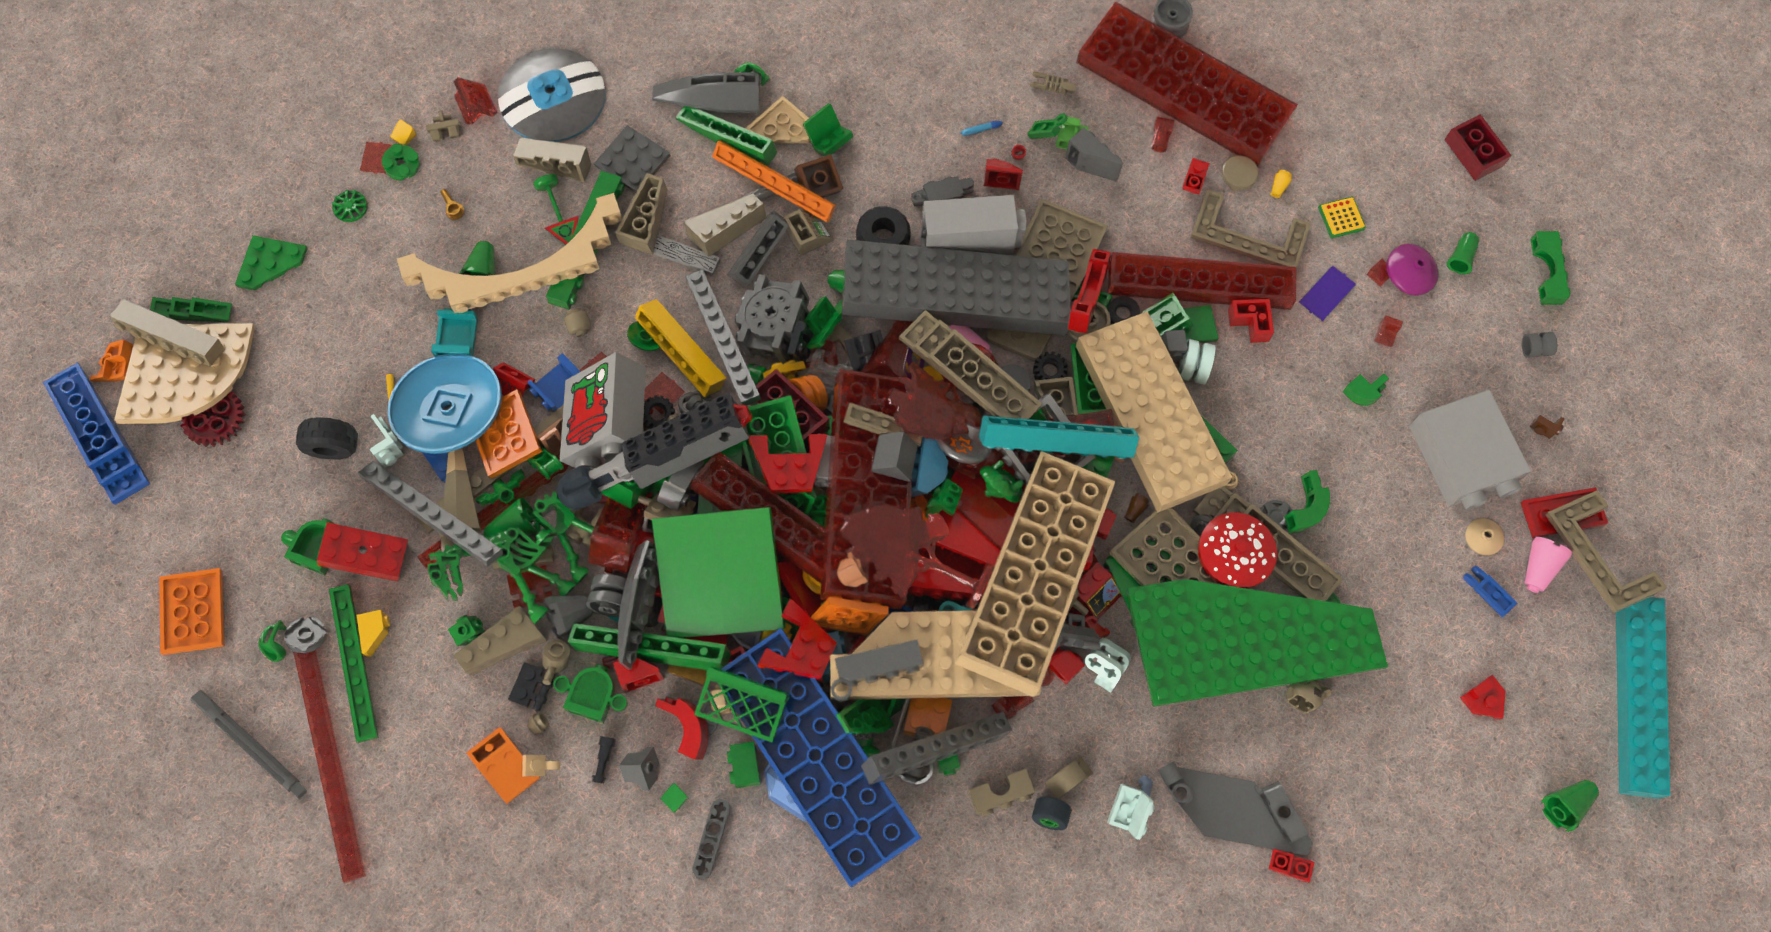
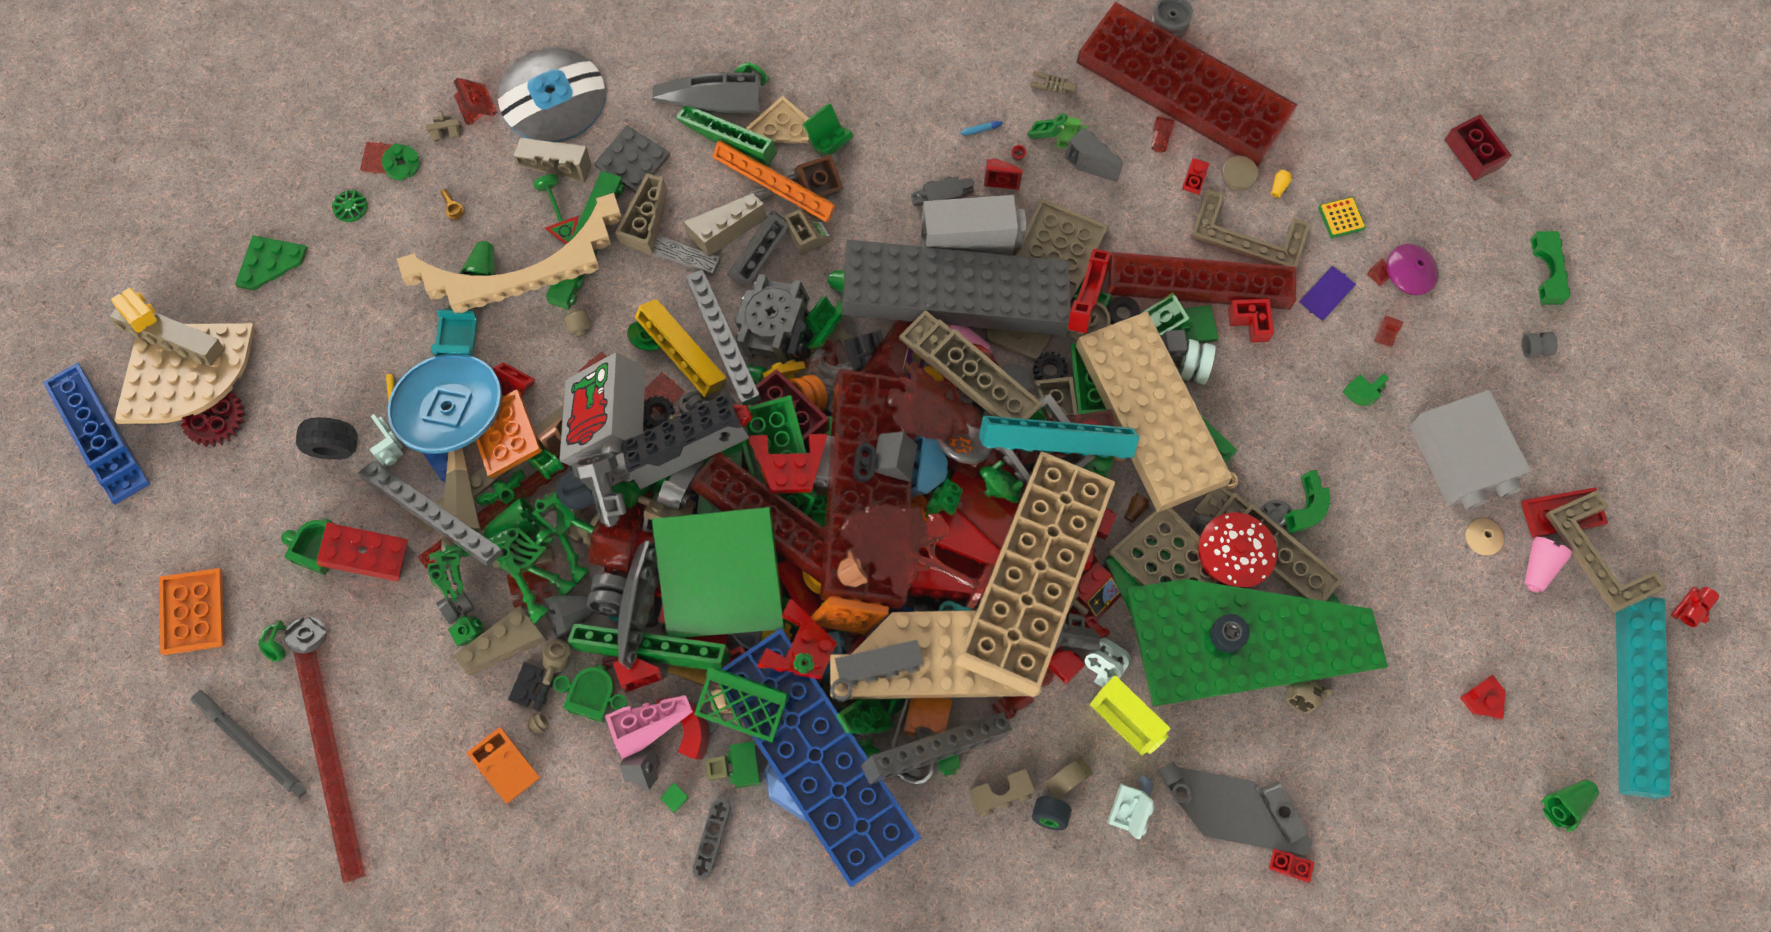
orange slope [90,339,133,382] -> none
green slope [150,297,232,322] -> none
green plate [329,584,379,743] -> none
yellow slope [357,610,391,657] -> none
yellow slope [390,119,416,145] -> none
tan plate [522,755,561,776] -> none
blue panel [528,353,581,412] -> none
black piece [592,736,616,784] -> none
dark tan tile [843,403,925,447] -> none
black tyre [856,206,911,245] -> none
green plant [1446,232,1480,275] -> none
blue hinge [1463,565,1518,617] -> none
reddish brown bracket [1530,415,1565,439] -> none
none -> yellow brick [111,288,157,333]
none -> dark grey wheel [436,591,474,624]
none -> dark grey piece [572,453,627,527]
none -> bright pink wedge [605,695,693,759]
none -> olive tile [705,756,730,781]
none -> green plate [793,653,814,674]
none -> black plate [853,443,876,483]
none -> neon yellow window [1090,675,1171,756]
none -> black wheel [1210,614,1250,653]
none -> red pin [1671,587,1719,628]

